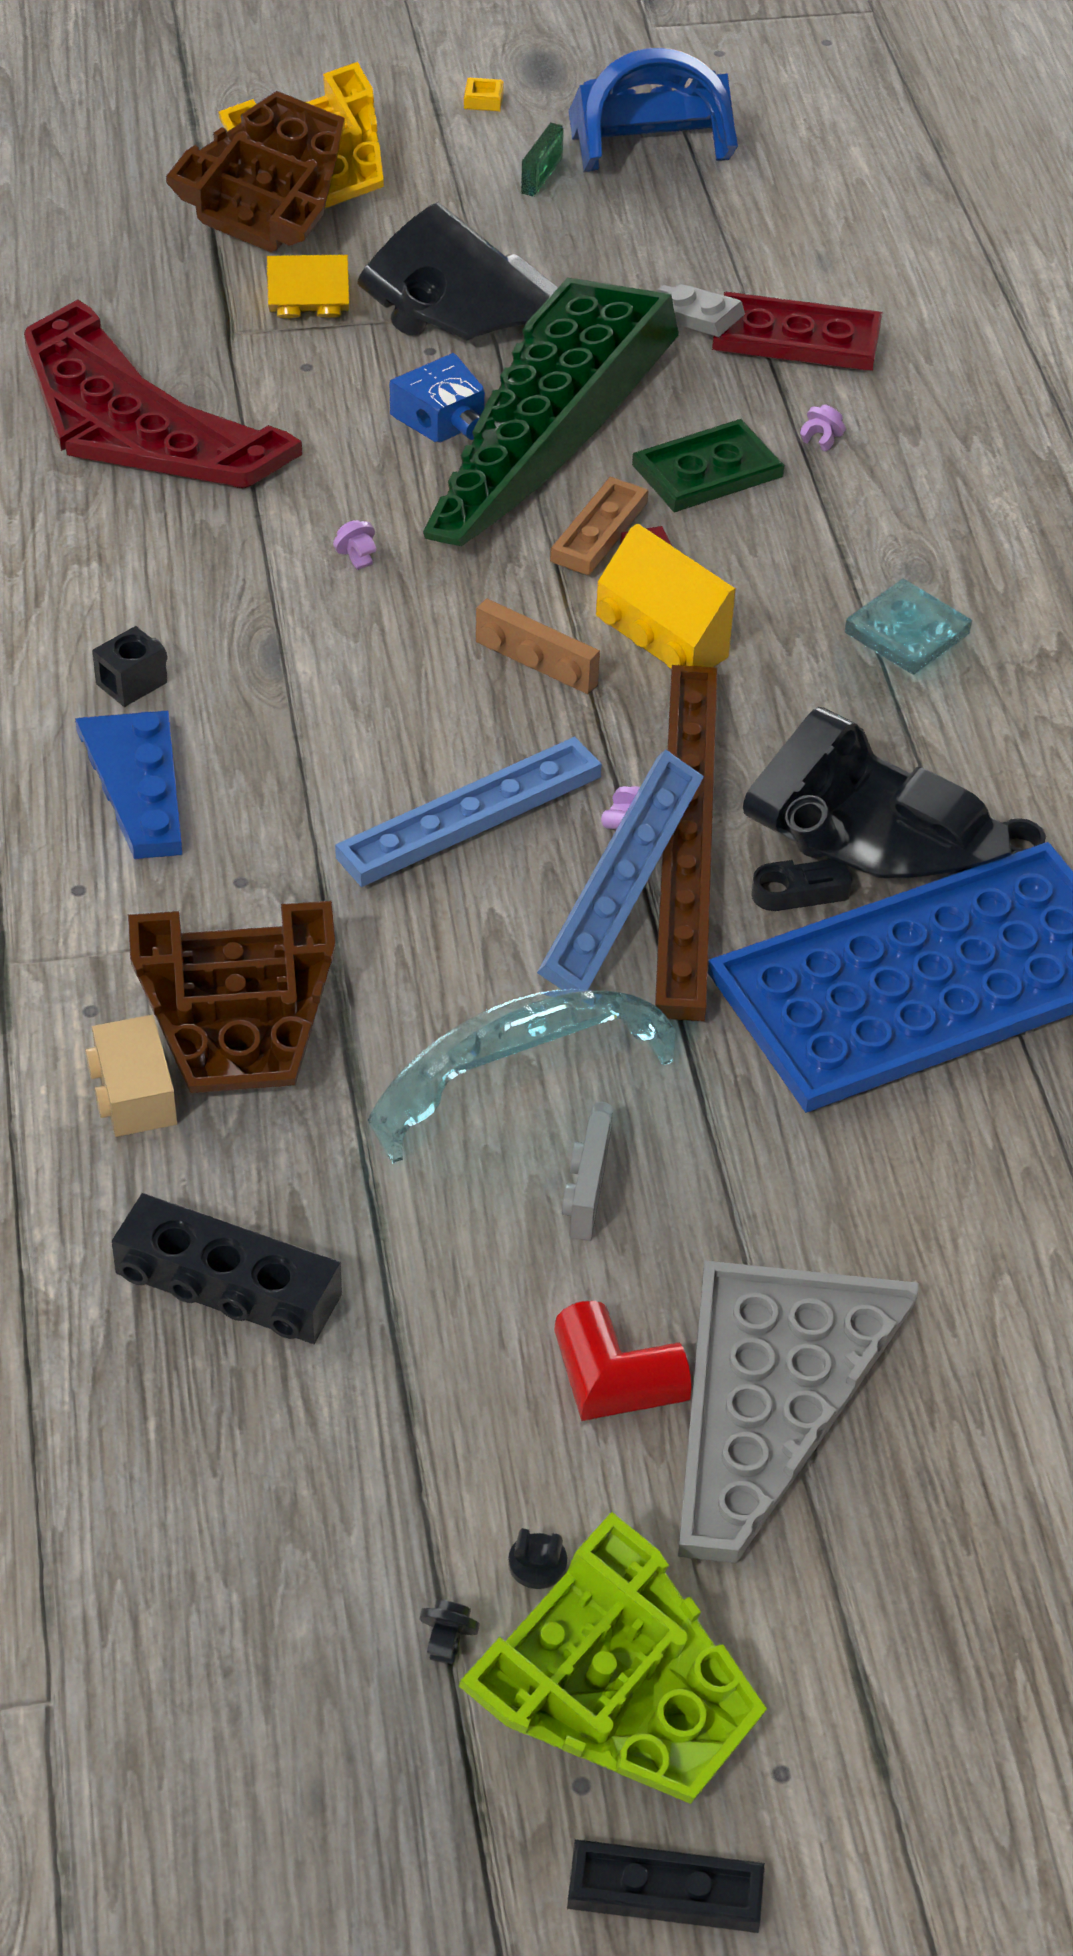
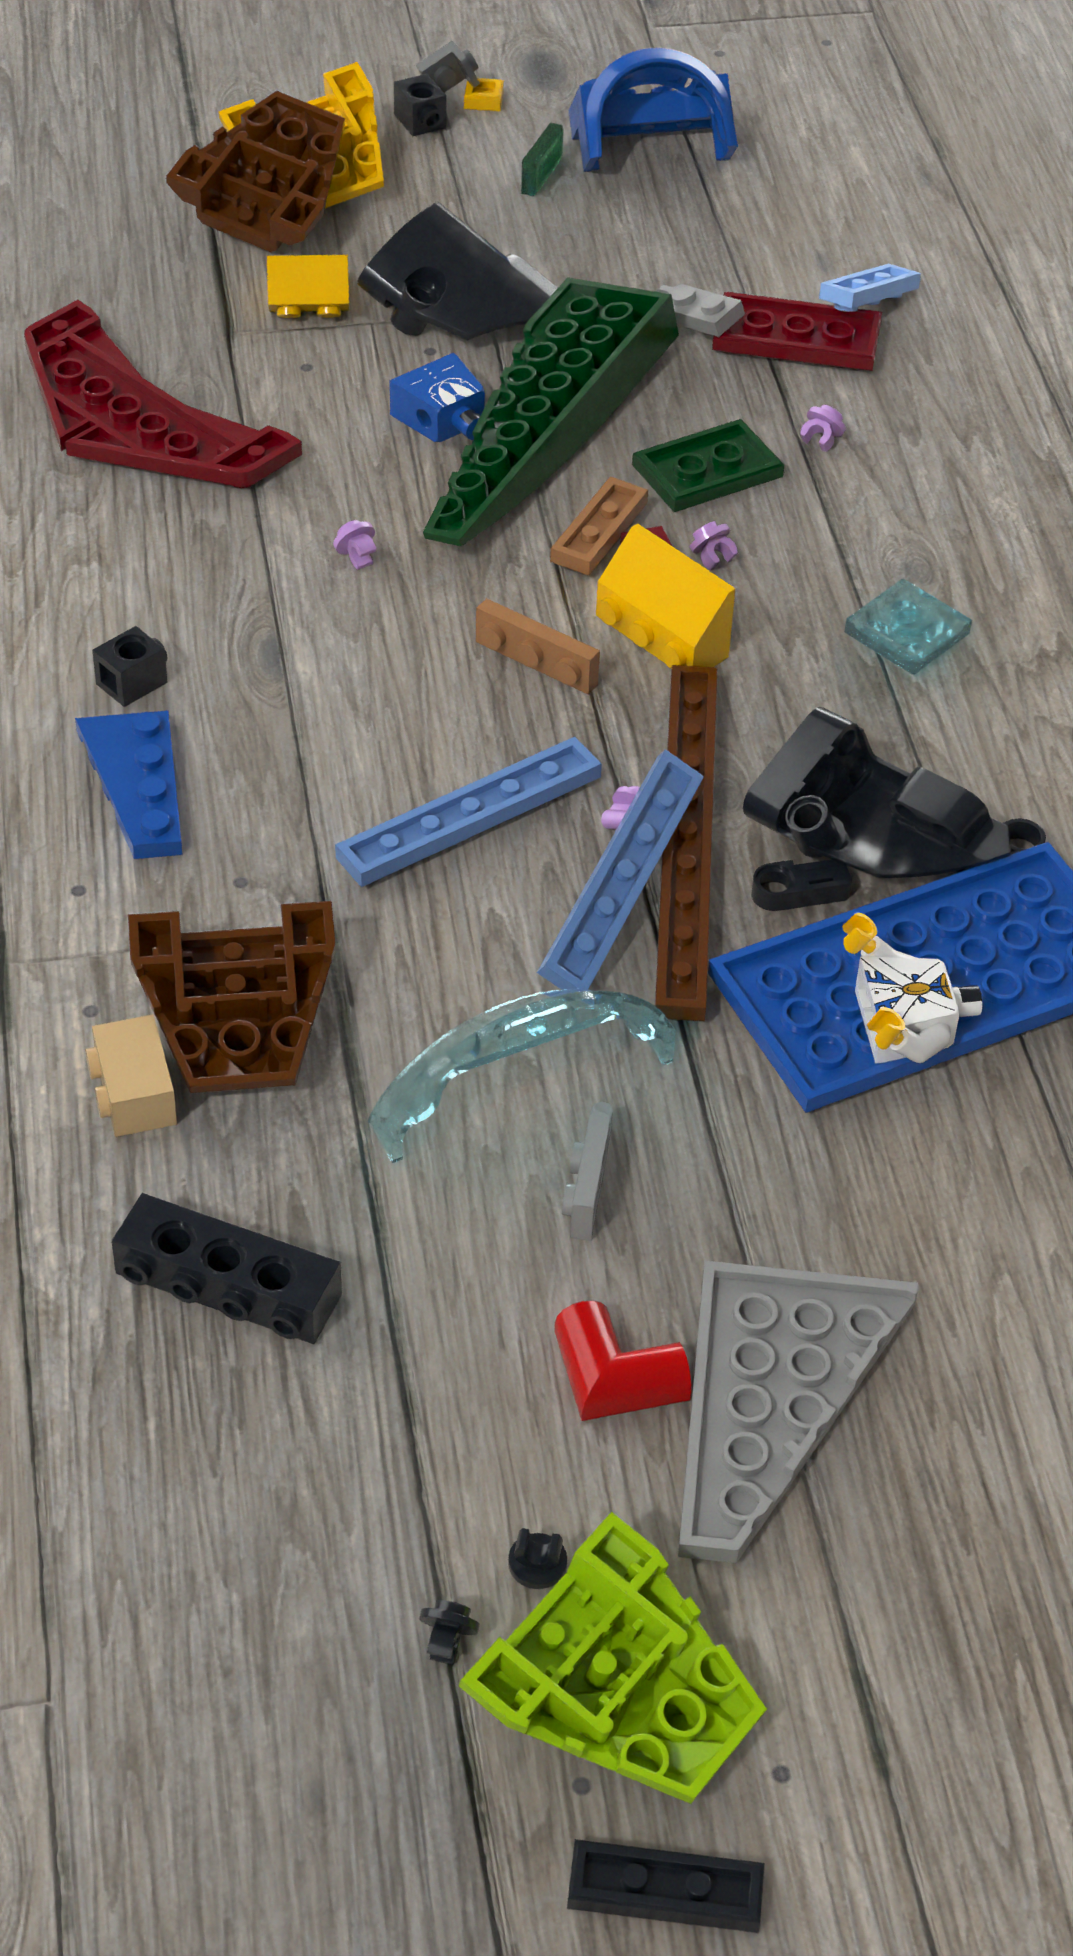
none -> black brick [394,74,447,137]
none -> dark grey bracket [416,40,480,93]
none -> lavender plate [690,521,738,570]
none -> light blue plate [819,264,921,312]
none -> torso [843,913,982,1064]

